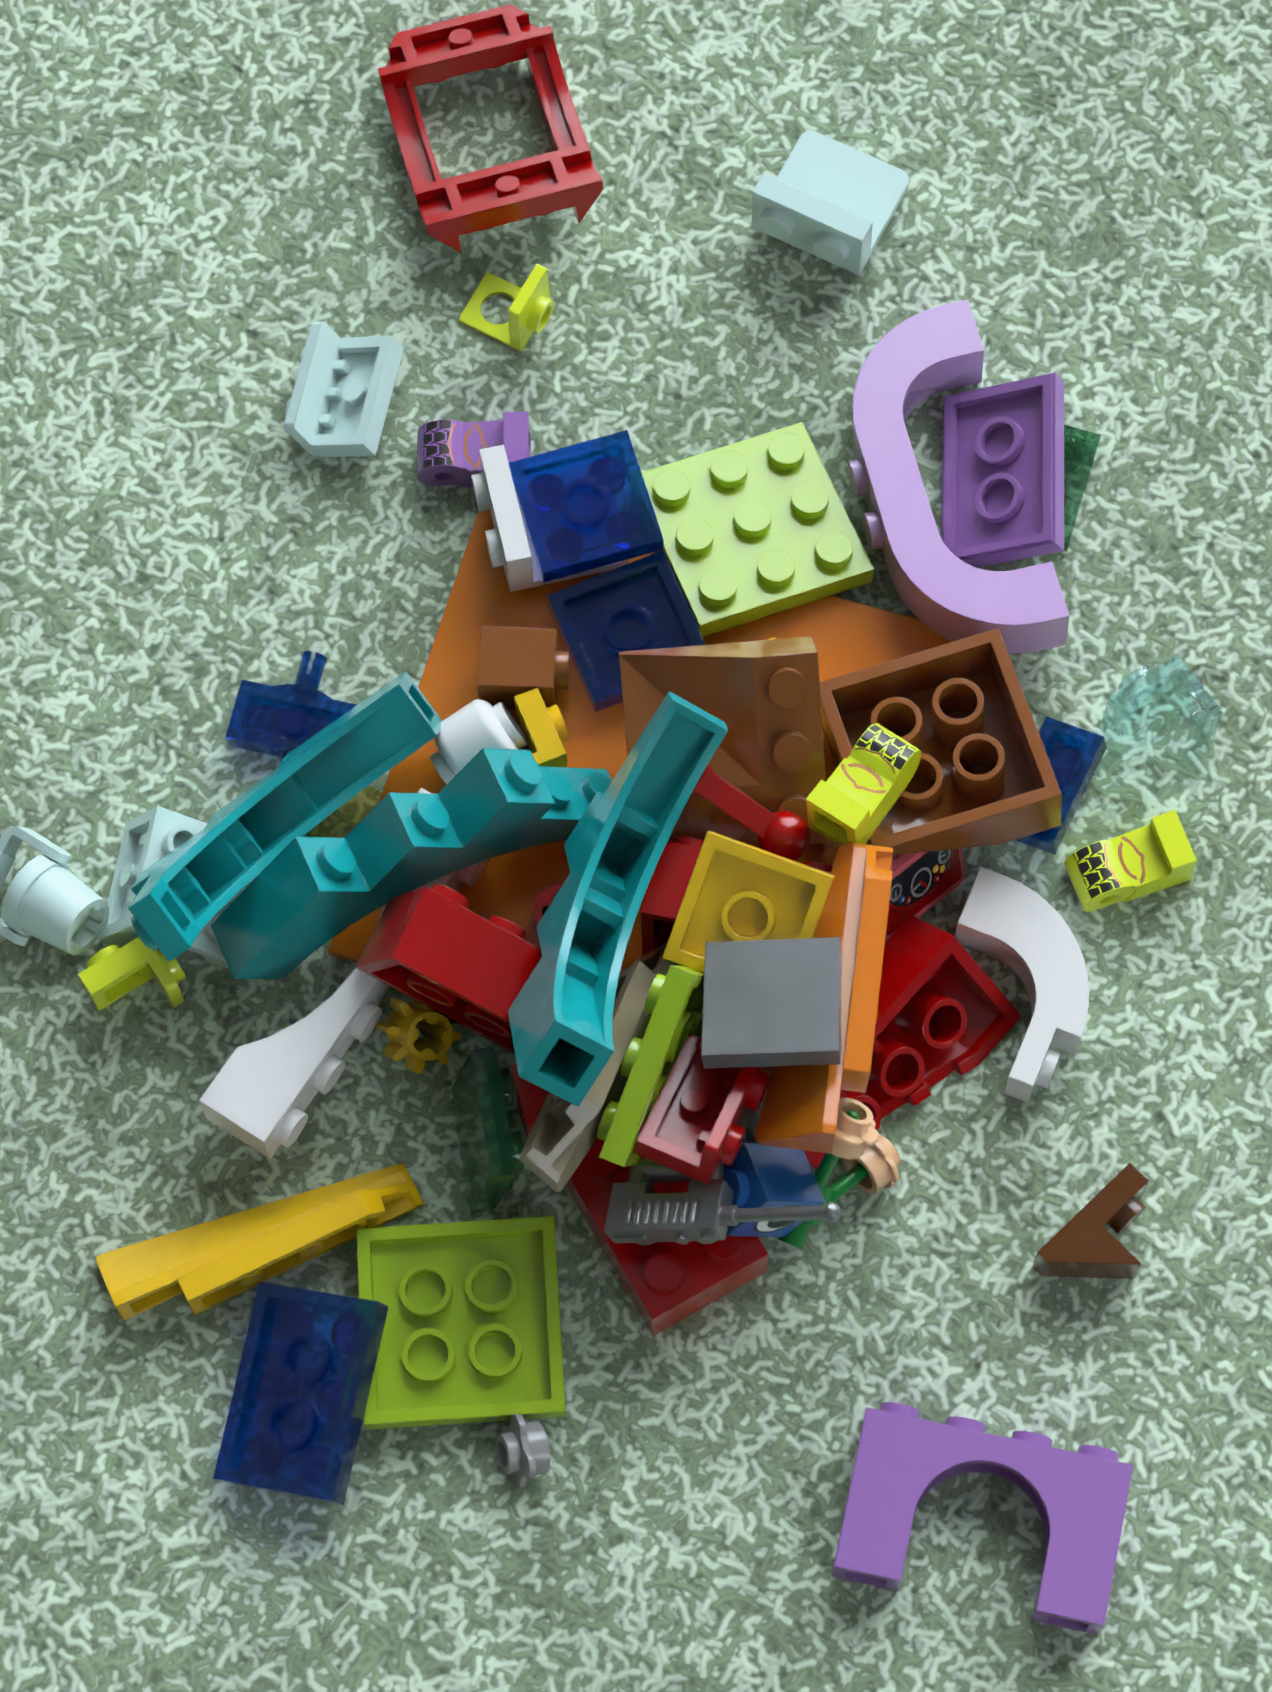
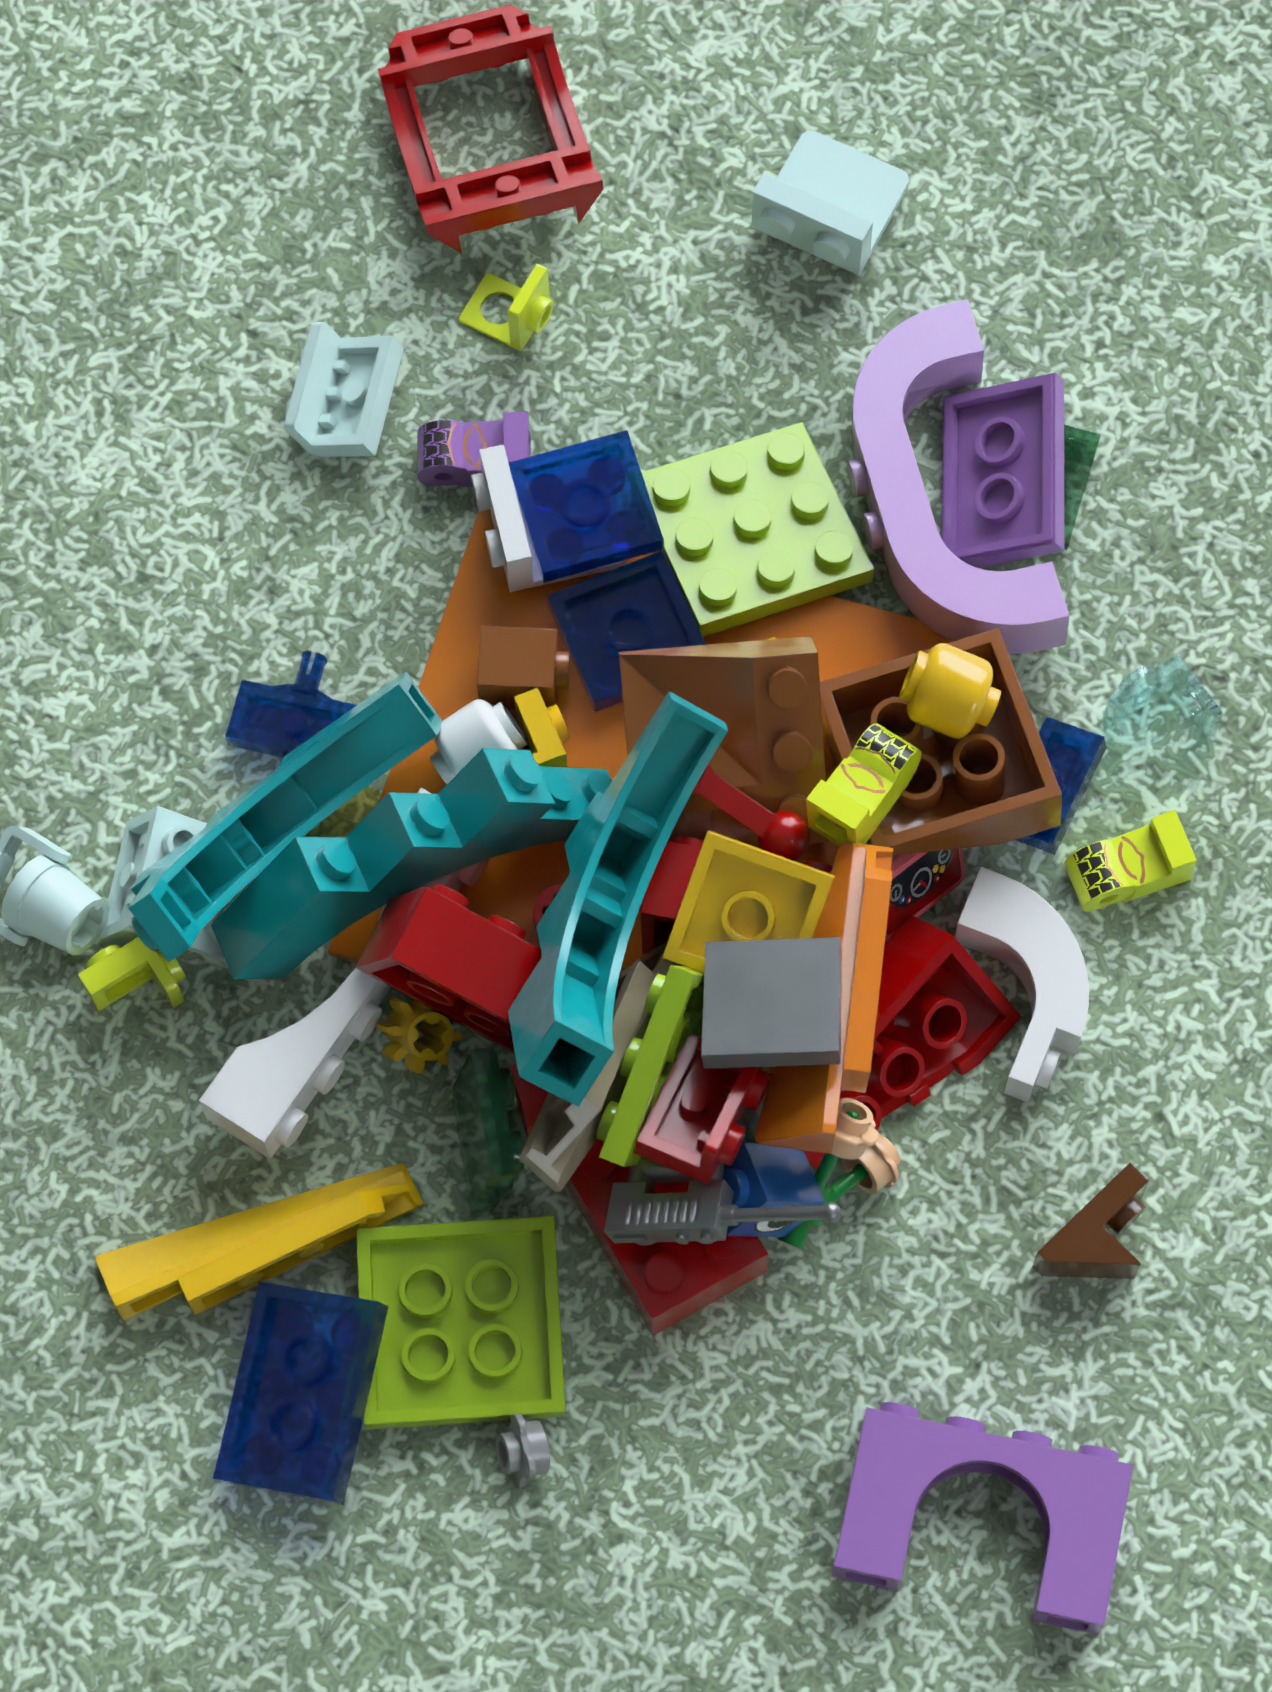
none -> yellow head [899,643,1001,739]

